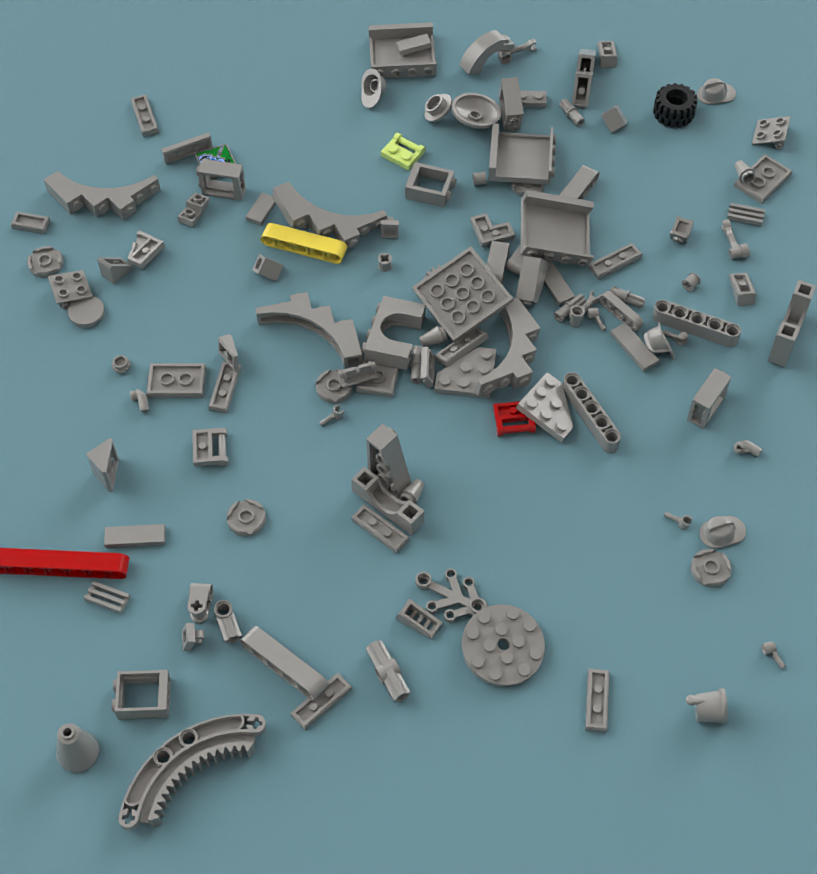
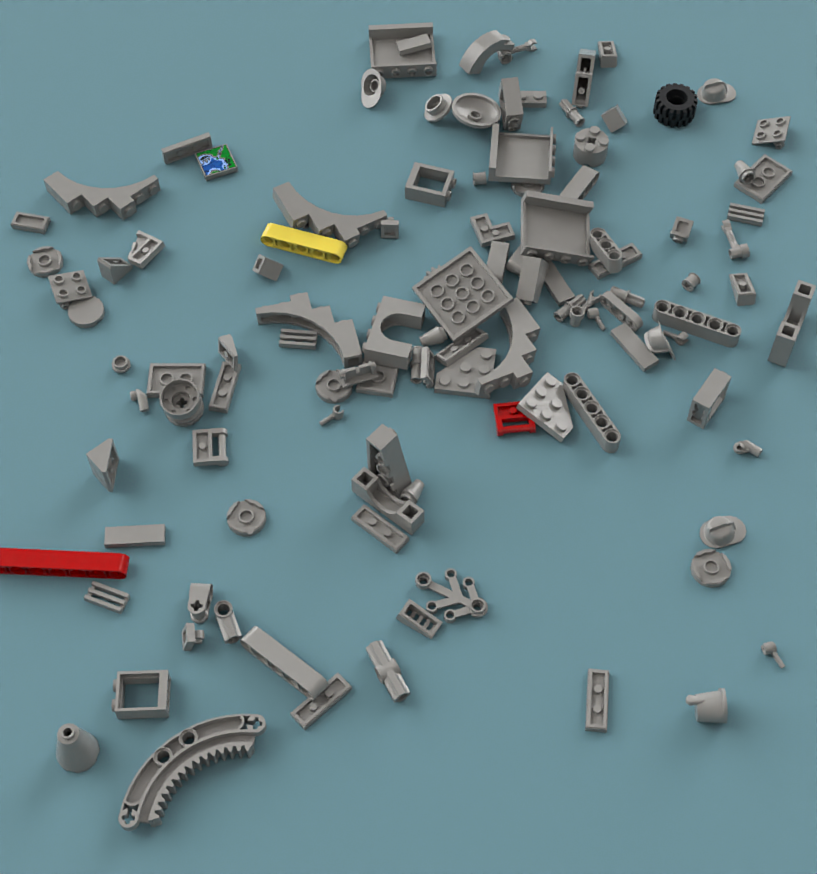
light grey tile [130,94,159,137] -> none
light grey slope [178,193,210,227] -> none
light grey window [196,159,246,201] -> none
light grey tile [246,193,276,226] -> none
light grey axle [378,253,392,272] -> none
yellowish green plate [381,133,426,170] -> none
light grey plate [461,604,545,687] -> none
light grey hand [664,512,692,530] -> none
none -> light grey wheel [159,378,204,427]
none -> light grey tile [279,329,318,350]
none -> light grey brick [573,126,609,167]
none -> light grey beam [590,227,623,273]

